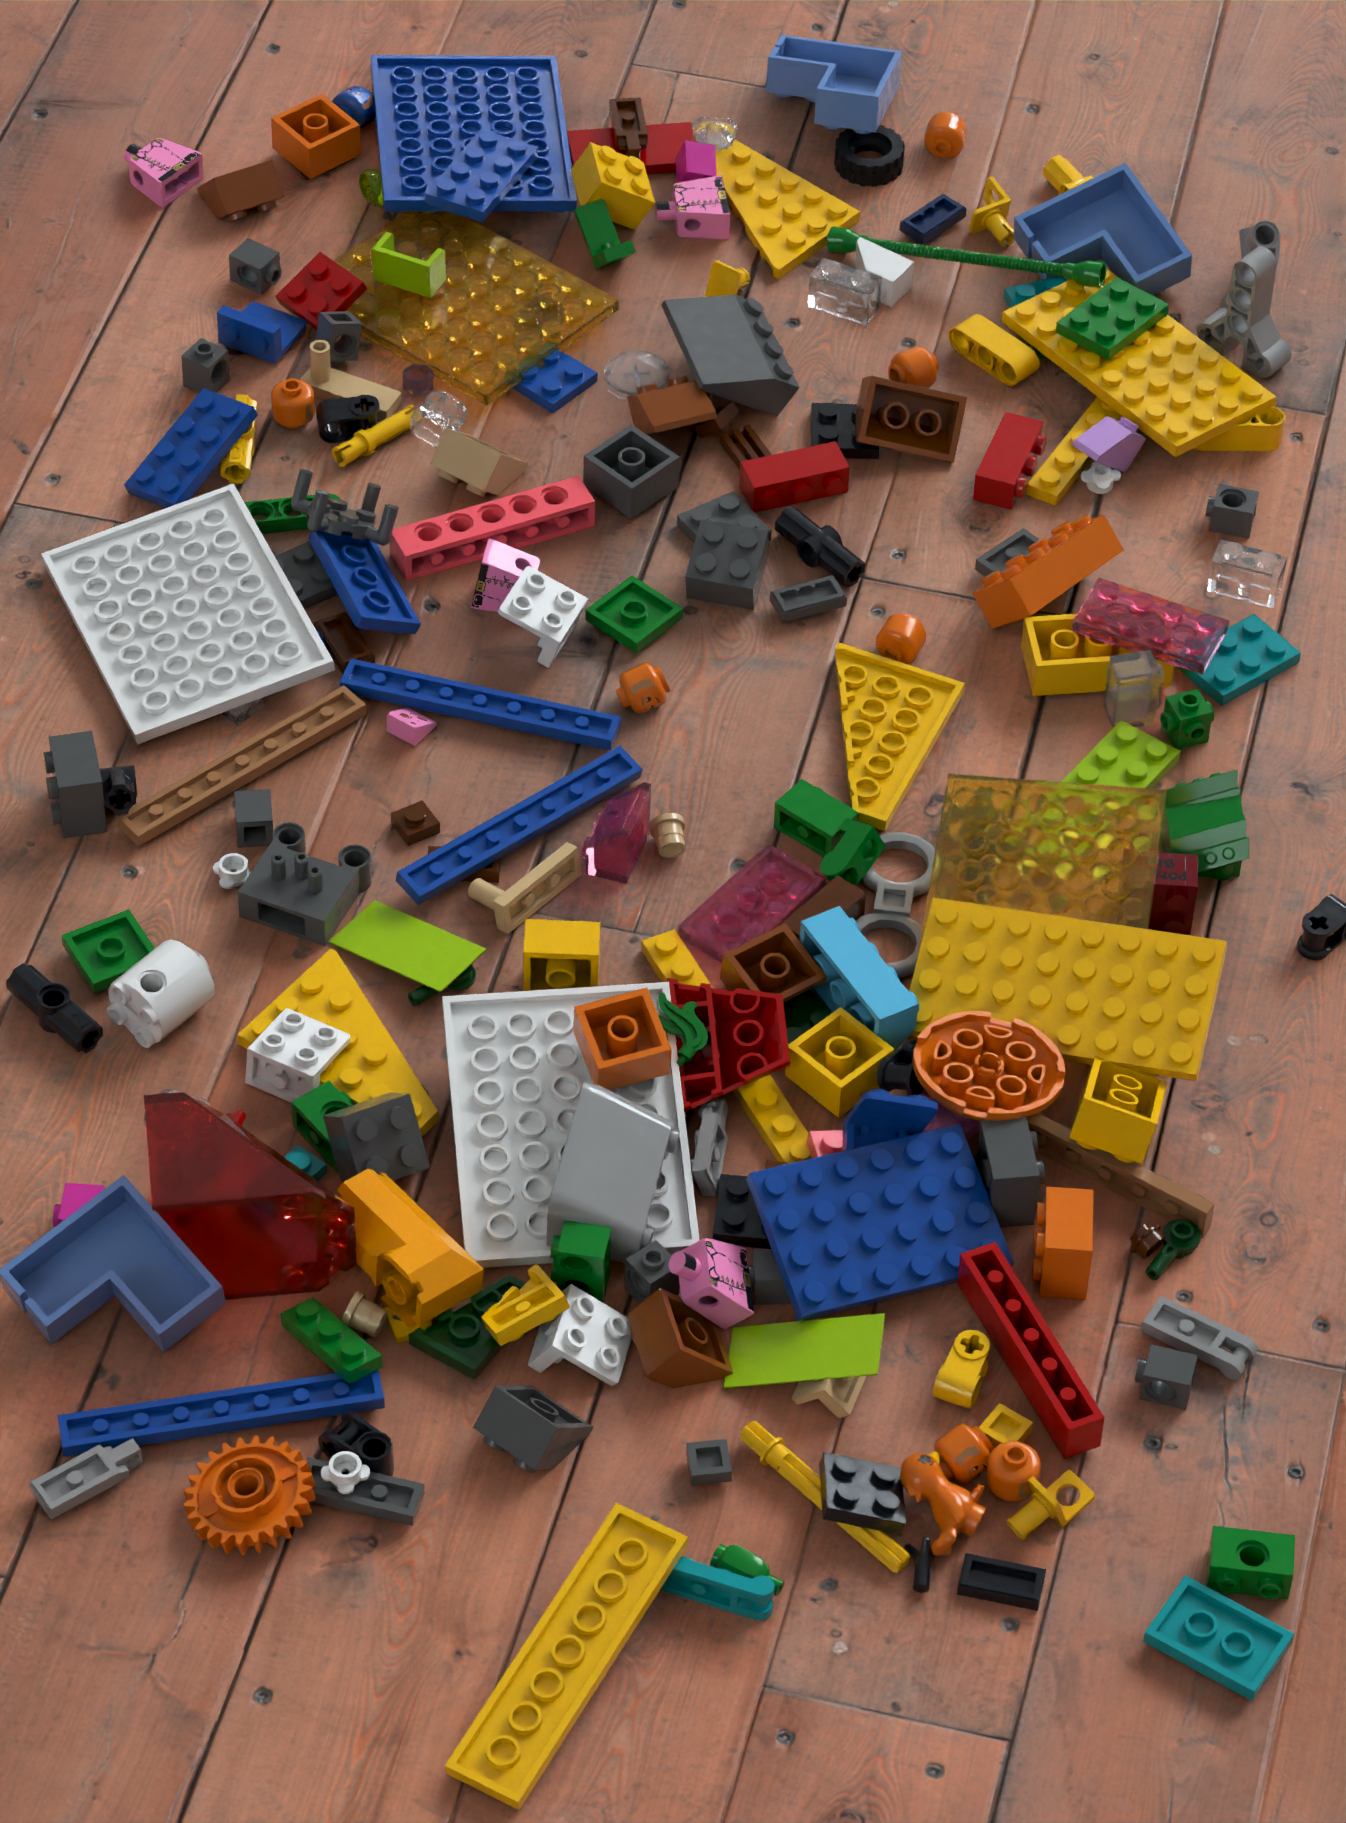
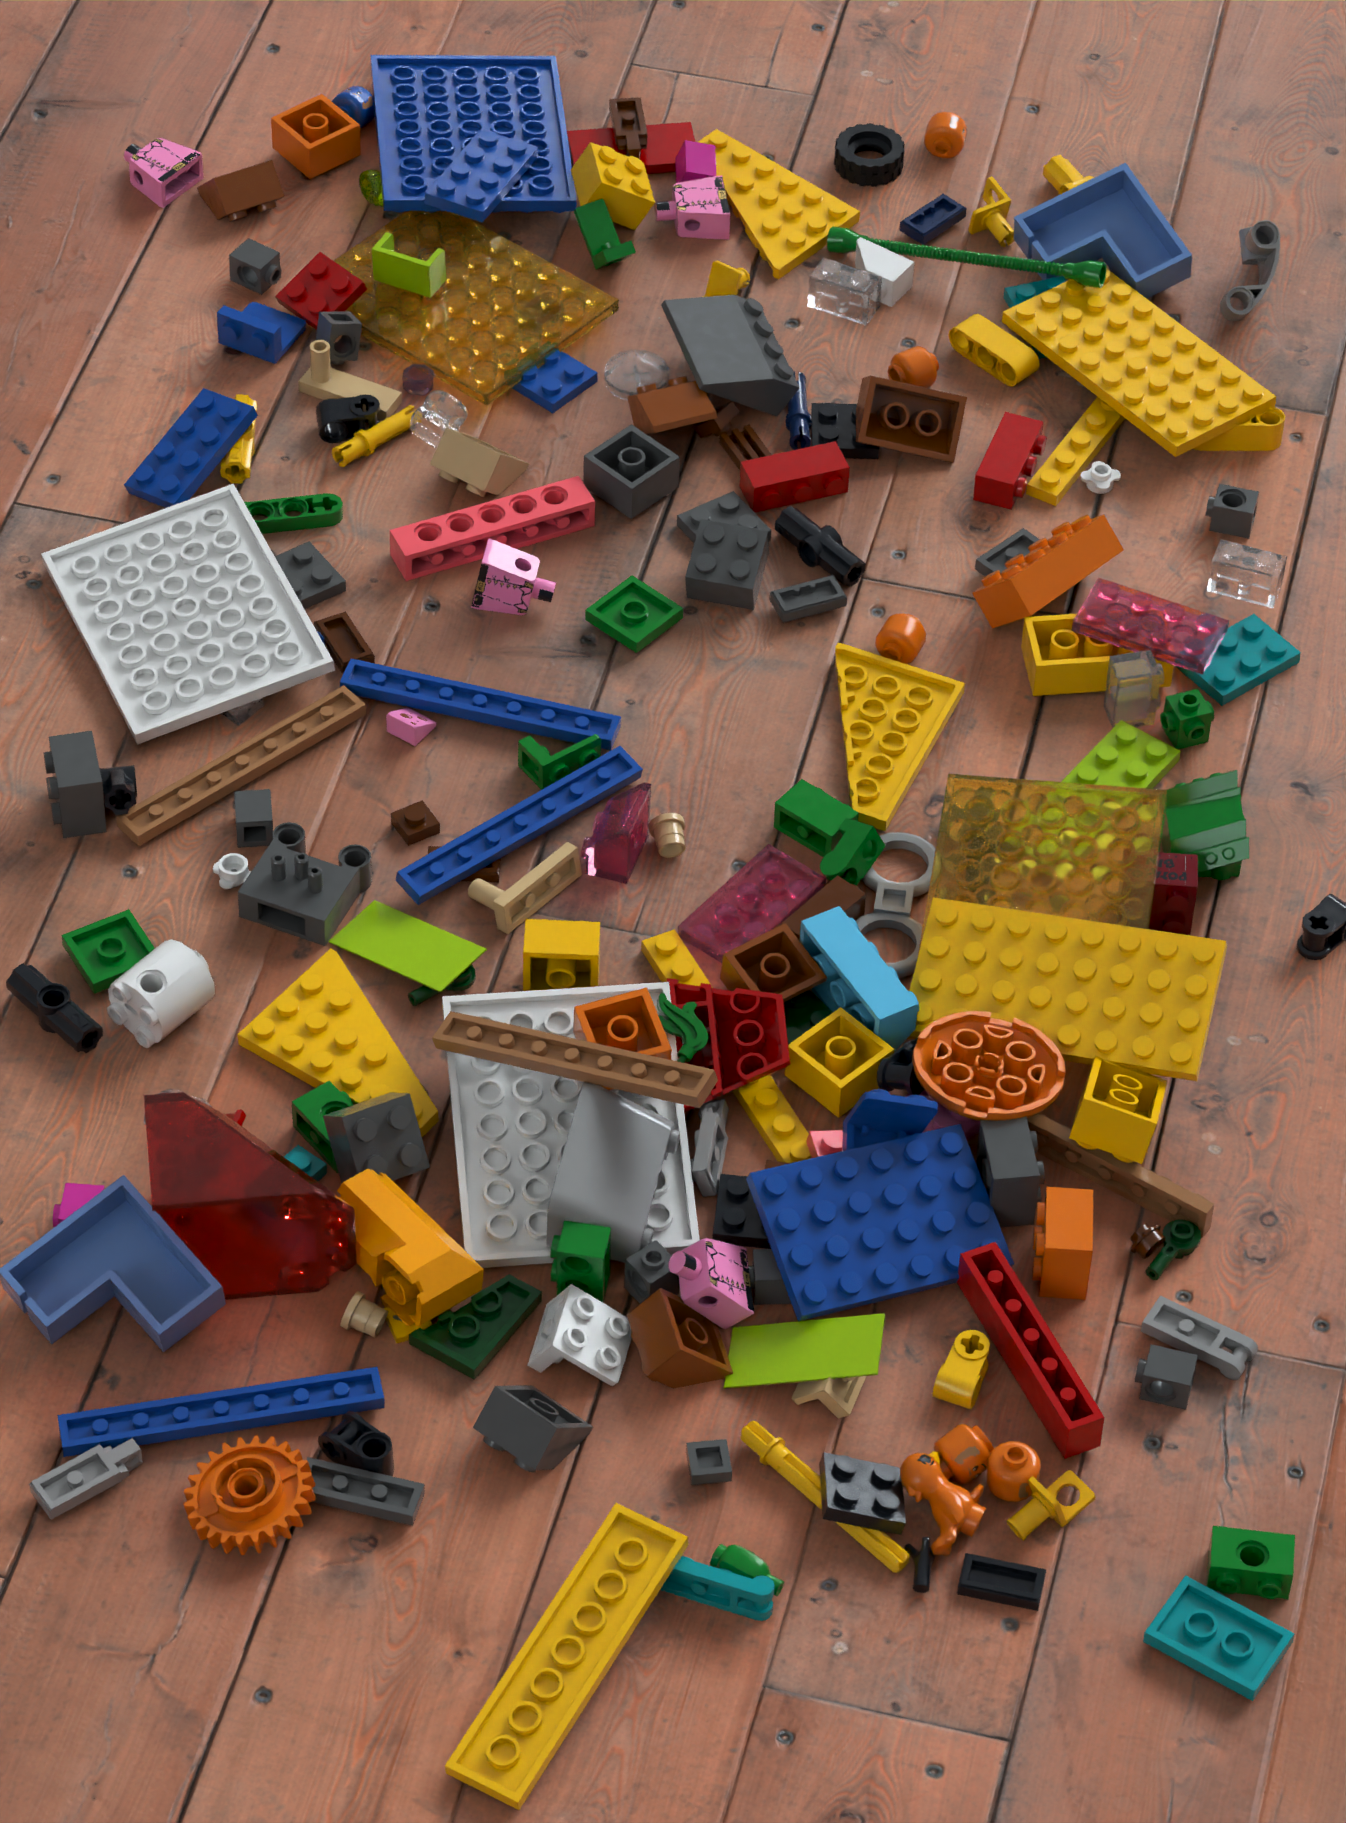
dark grey brick [181,338,230,393] -> none
white bracket [245,1008,350,1103] -> none
orange head [271,378,315,429] -> none
green plate [280,1297,383,1384] -> none
dark grey plate [291,469,399,546] -> none
blue plate [308,531,421,634] -> none
white plate [321,1451,370,1494] -> none
yellow wing [481,1264,570,1346] -> none
white bracket [498,566,588,668] -> none
orange head [615,662,670,715] -> none
clear piece [691,117,738,151] -> none
medium blue piece [766,35,902,134] -> none
yellow plate [979,1403,1033,1448] -> none
green plate [1056,277,1169,360] -> none
lavender slope [1072,416,1146,473] -> none
light grey beam [1196,246,1291,379] -> none
none -> medium nougat plate [432,1011,718,1108]
none -> green bracket [518,734,601,790]
none -> dark blue pin [785,371,812,450]

